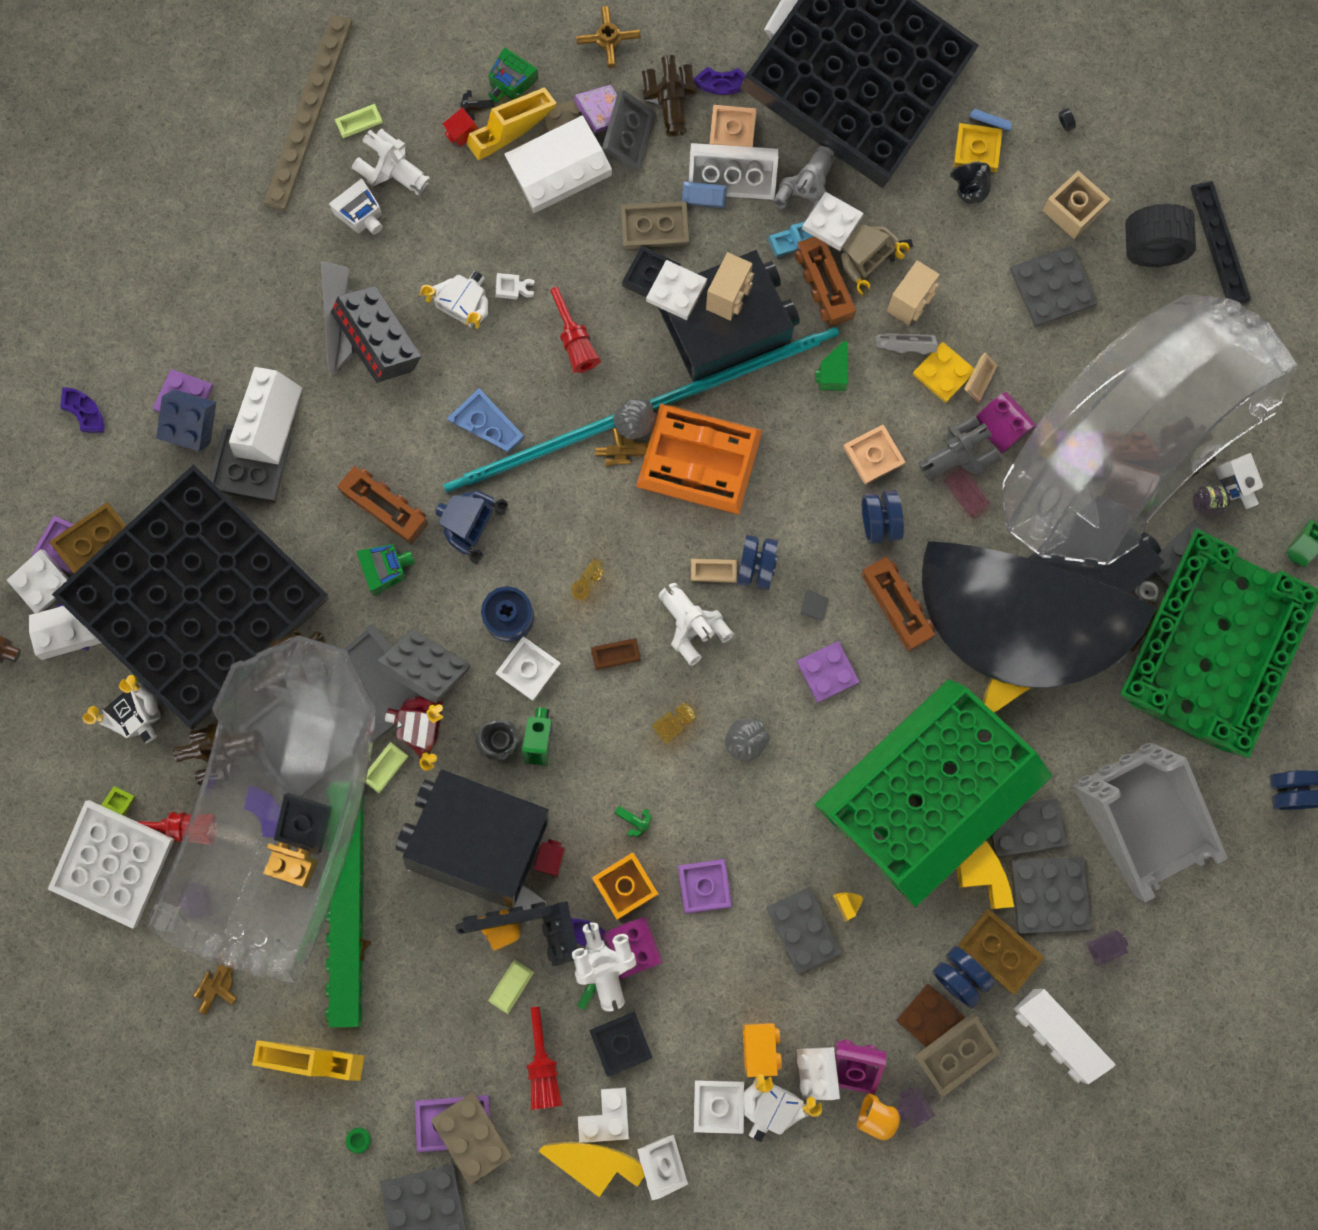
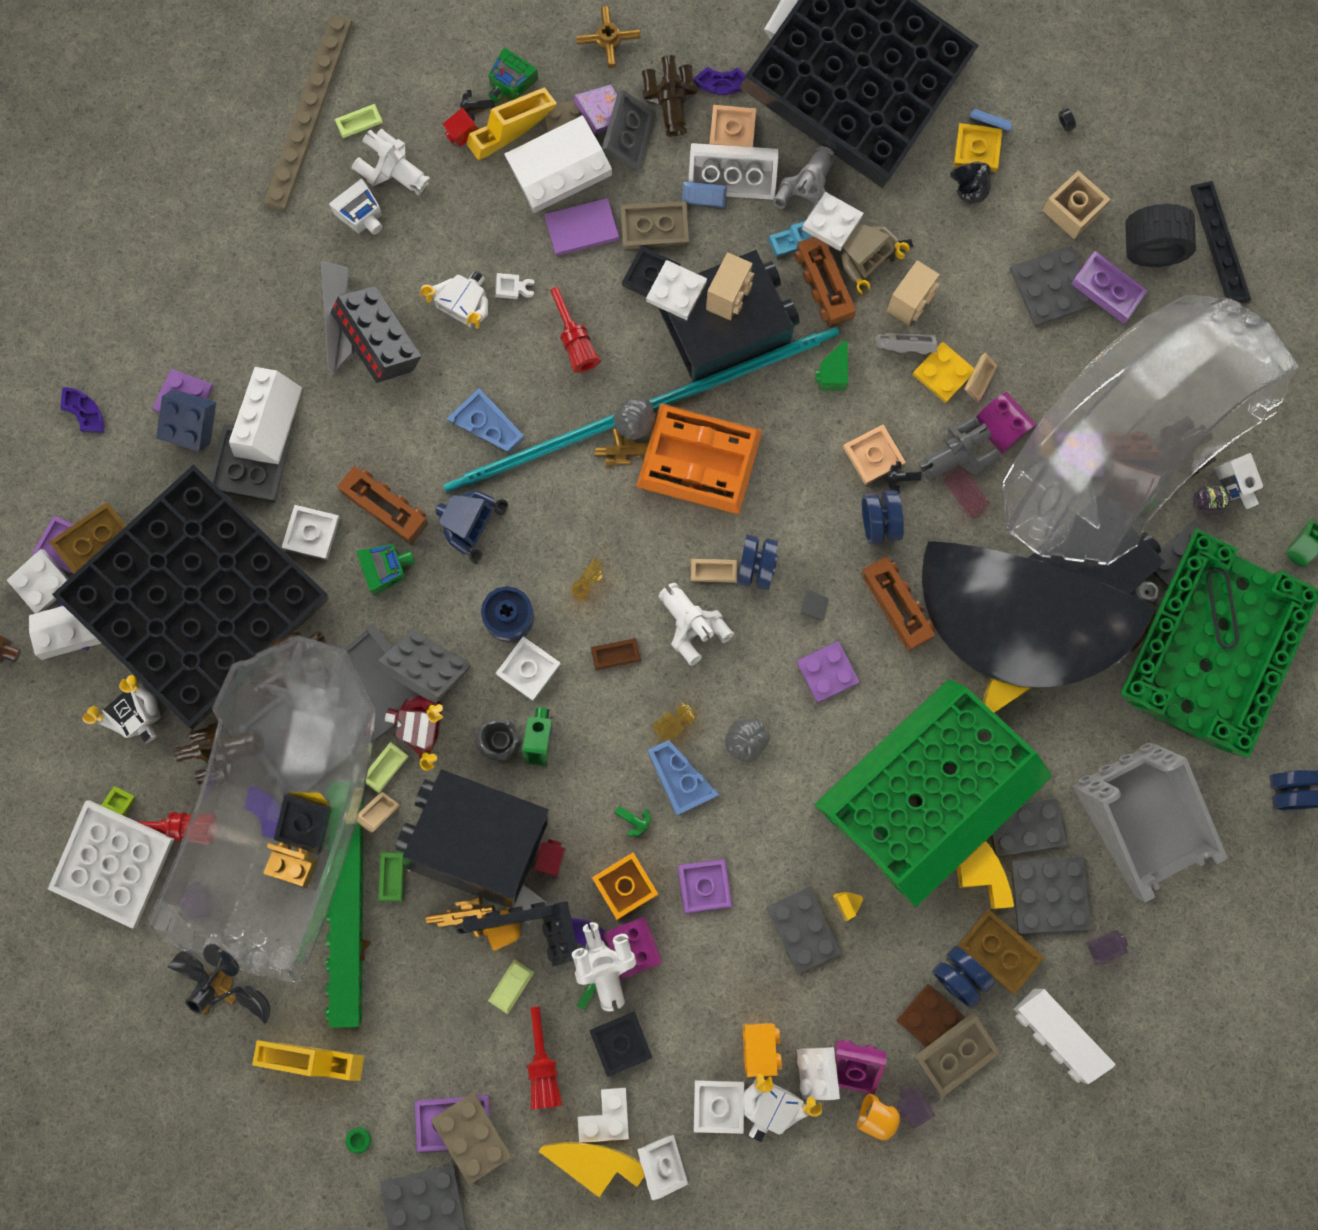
none -> black plant [167,943,271,1025]
none -> white plate [281,505,340,561]
none -> yellow sticker [288,792,332,807]
none -> tan tile [354,792,400,832]
none -> bright green tile [378,852,405,901]
none -> pearl gold piece [425,895,496,938]
none -> medium lavender tile [544,198,619,256]
none -> medium blue wing [646,740,719,815]
none -> black piece [887,461,922,493]
none -> medium lavender tile [1071,251,1148,324]
none -> black piece [1207,569,1239,649]

